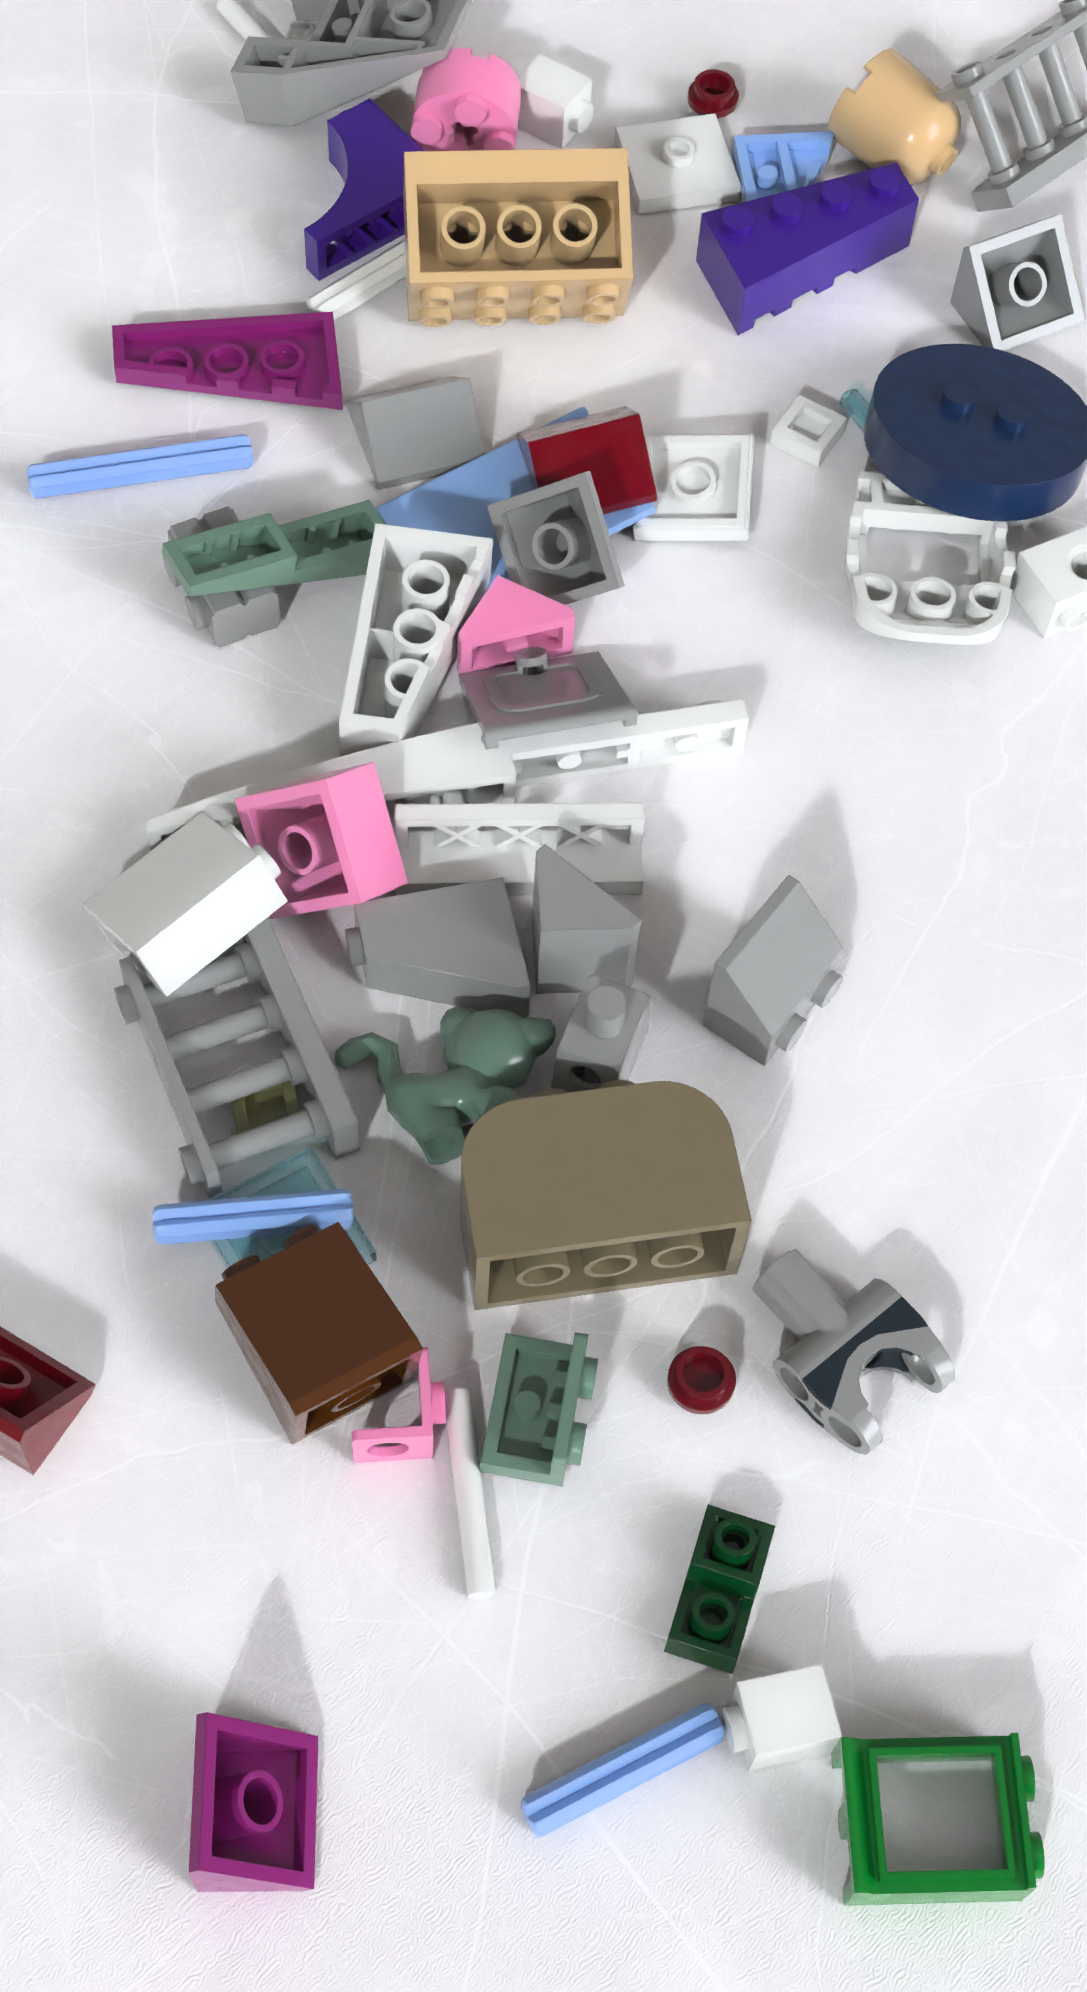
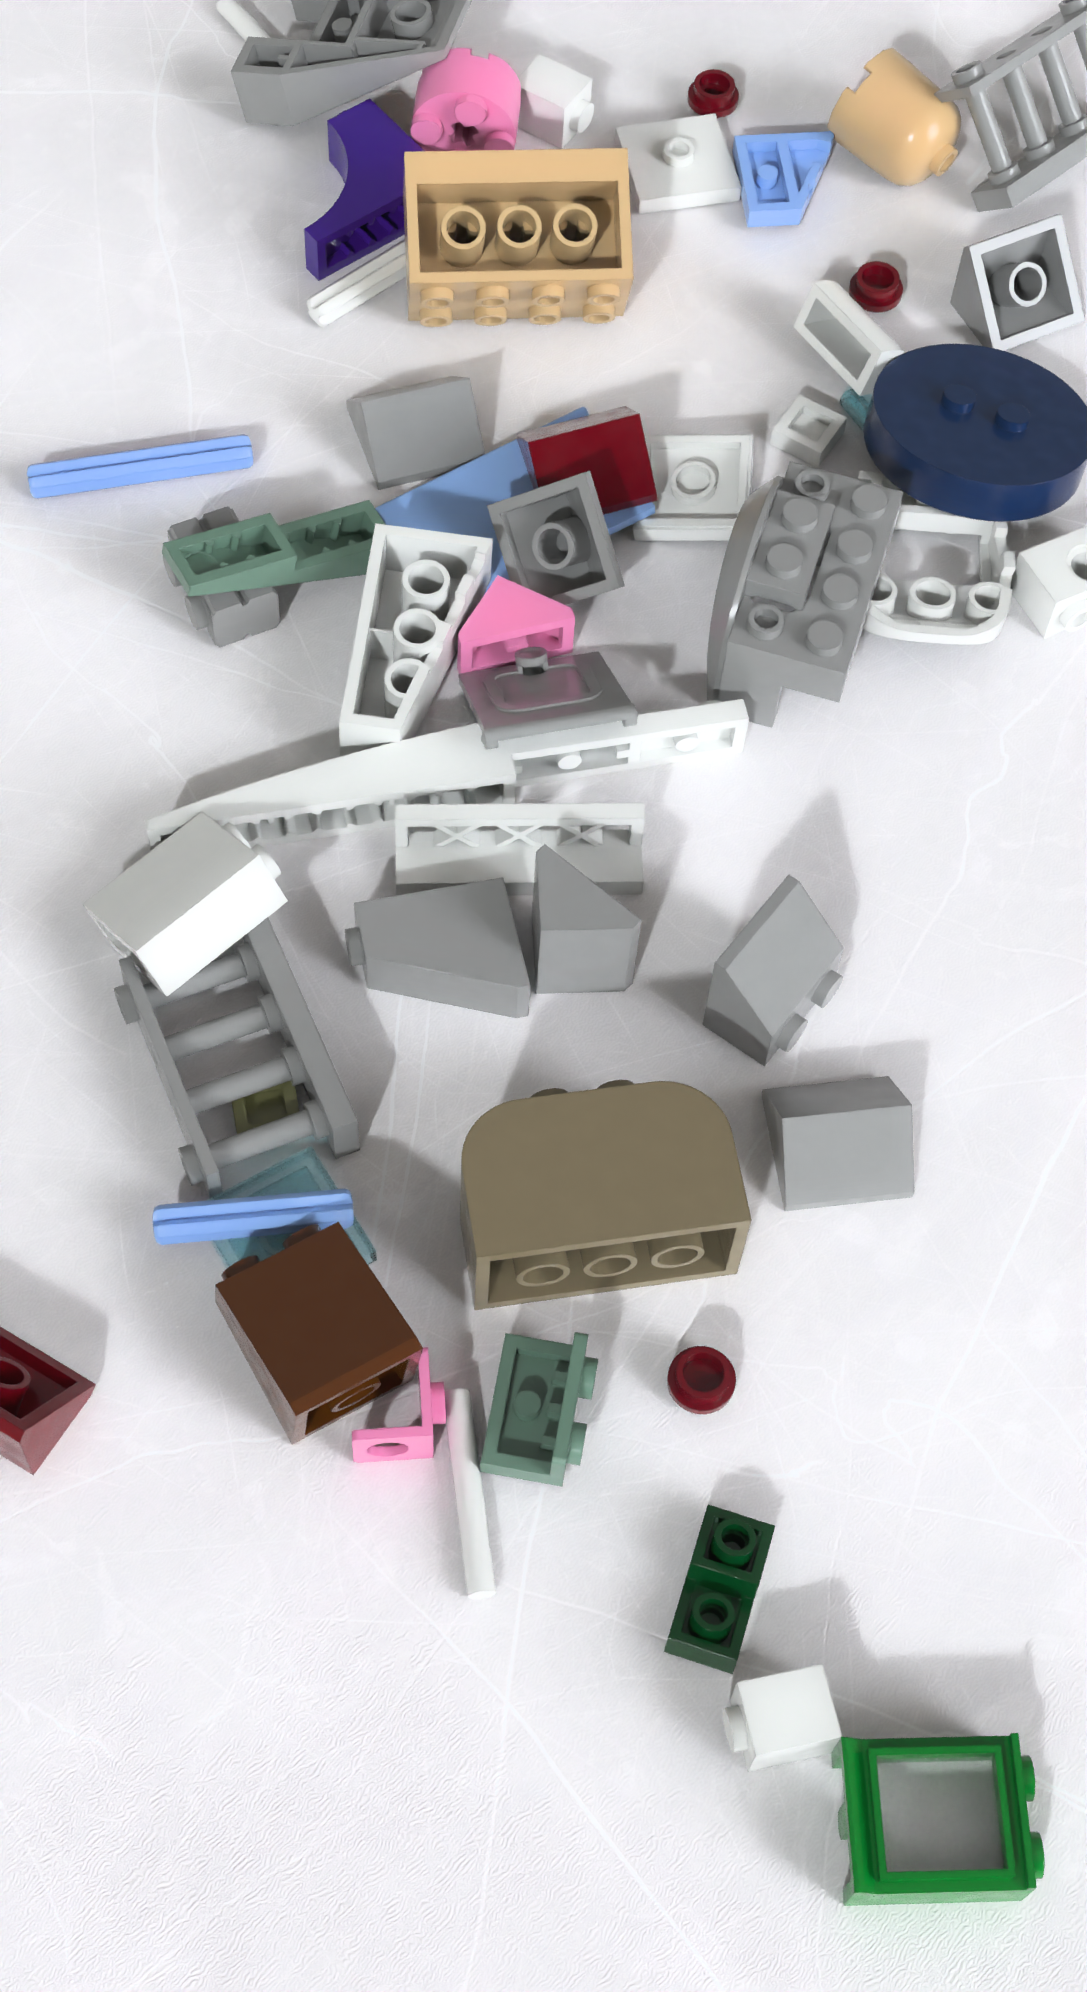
magenta wing [112,311,343,410] -> none
magenta slope [189,1712,318,1892] -> none
bright pink slope [234,762,408,919] -> none
sand green animal [335,1007,556,1165] -> none
light blue axle [521,1703,726,1836] -> none
light grey torso [551,975,651,1093] -> none
dark purple wedge [696,162,919,335] -> none
light grey connector [752,1249,955,1455] -> none
none -> light grey piece [707,461,904,728]
none -> light grey slope [762,1076,914,1211]
none -> white brick [793,280,906,396]
none -> dark red plate [849,261,903,313]

